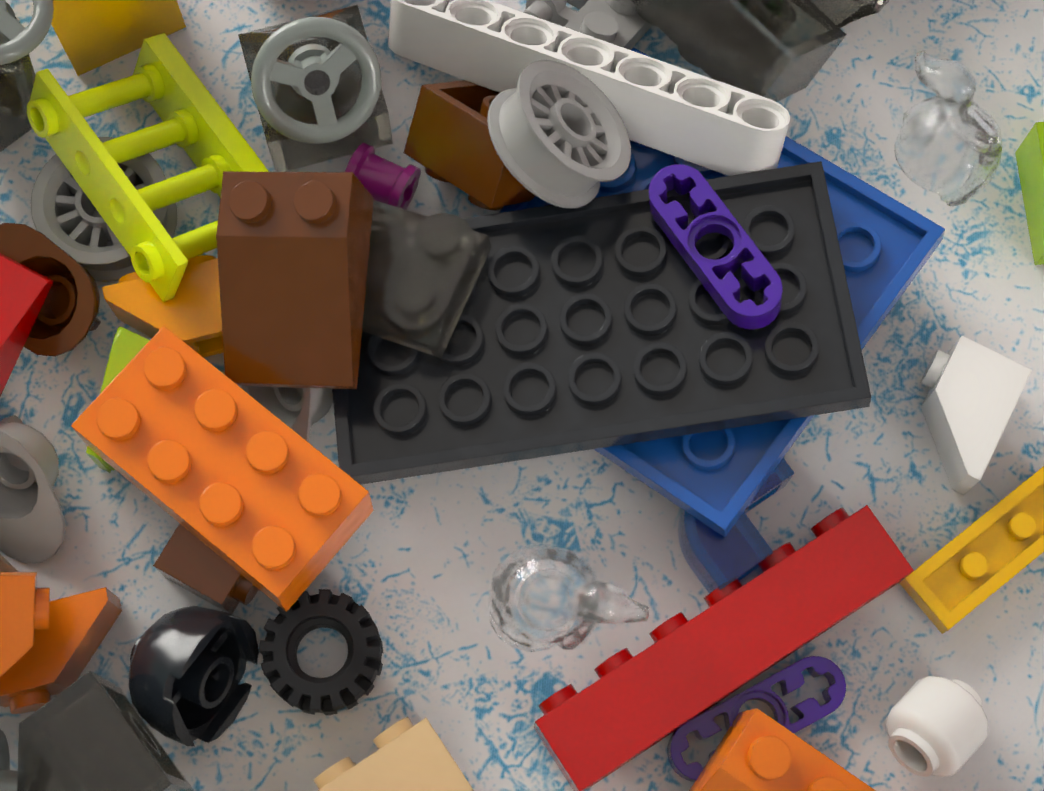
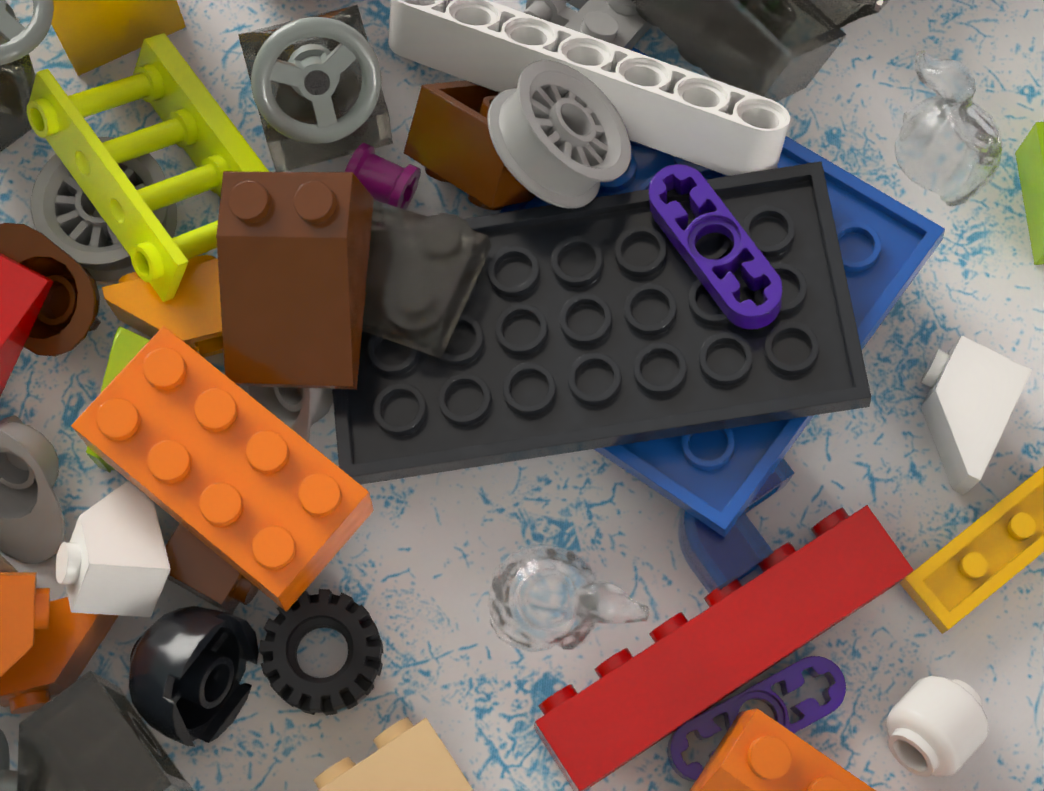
none -> white slope [56,481,171,617]

